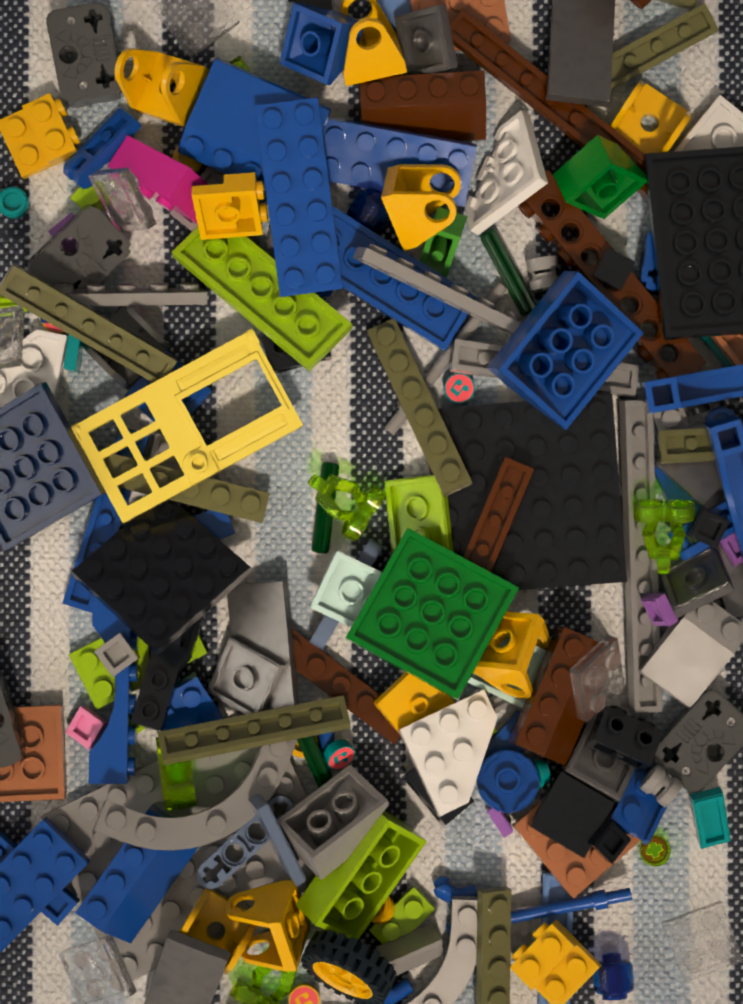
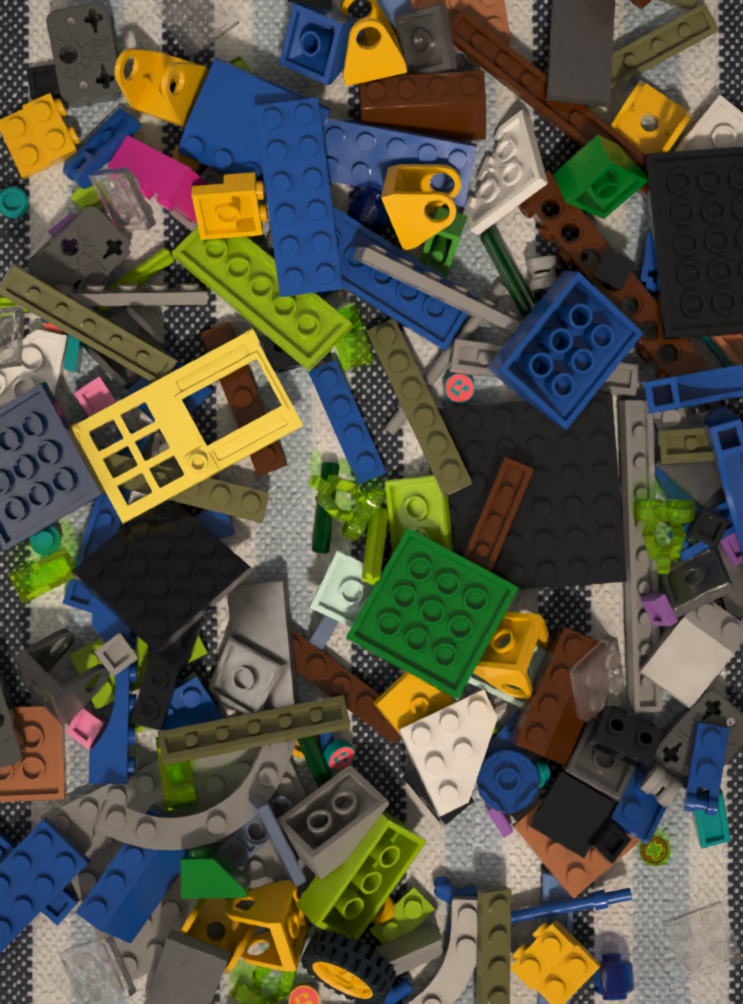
none -> clear neon green slope [6,547,76,604]
none -> dark grey hose [14,628,110,726]
none -> black tile [26,64,61,101]
none -> plate [30,526,62,556]
none -> bright pink plate [74,376,117,417]
none -> lime axle [96,247,174,312]
none -> green slope [181,845,251,899]
none -> reddish brown plate [201,322,287,477]
none -> blue plate [308,360,387,486]
none -> clear neon green slope [335,305,373,373]
none -> lime axle [362,506,388,585]
none -> blue plate [683,723,730,816]

